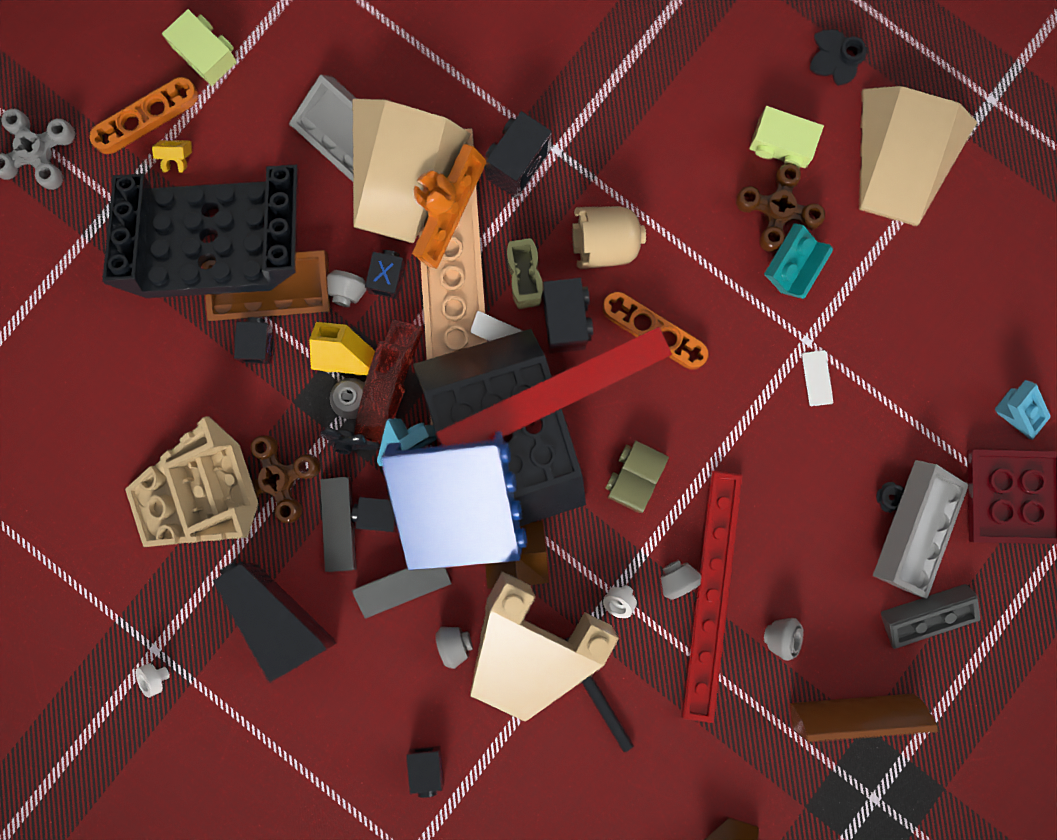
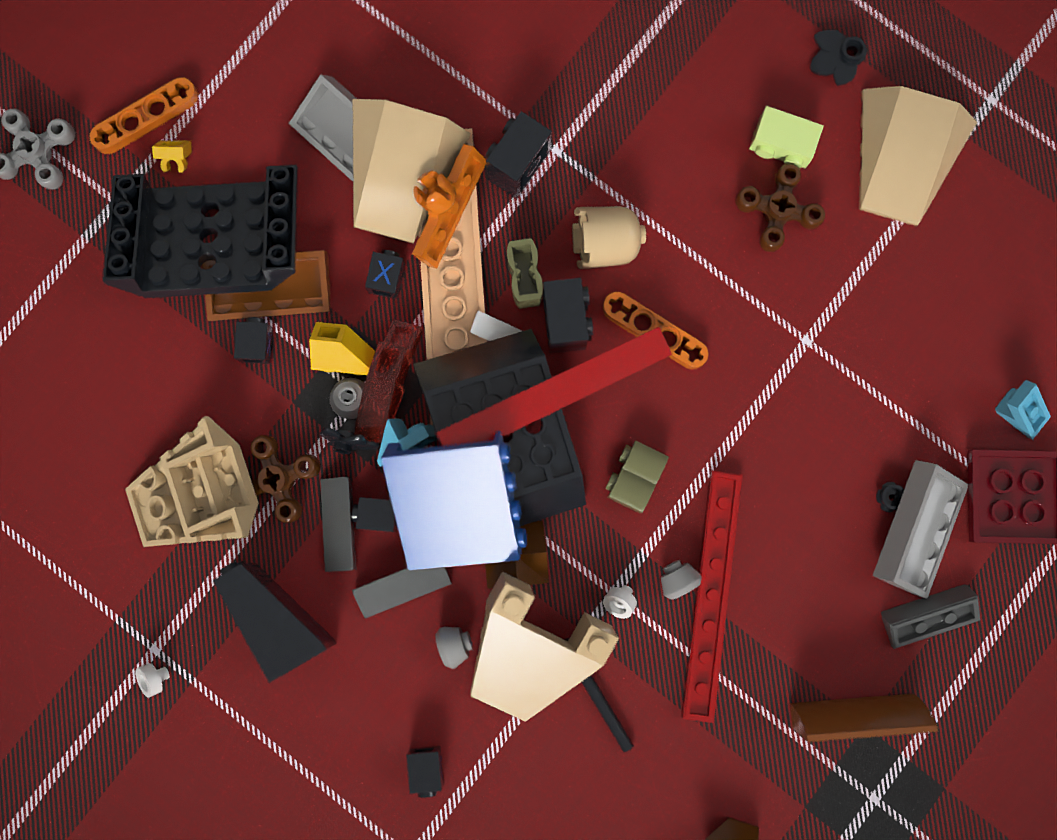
yellowish green brick [162,9,237,87] -> none
light grey cone [327,270,367,307] -> none
teal bracket [764,223,833,299] -> none
light grey cone [764,618,803,661] -> none
white sticker [802,350,833,406] -> none

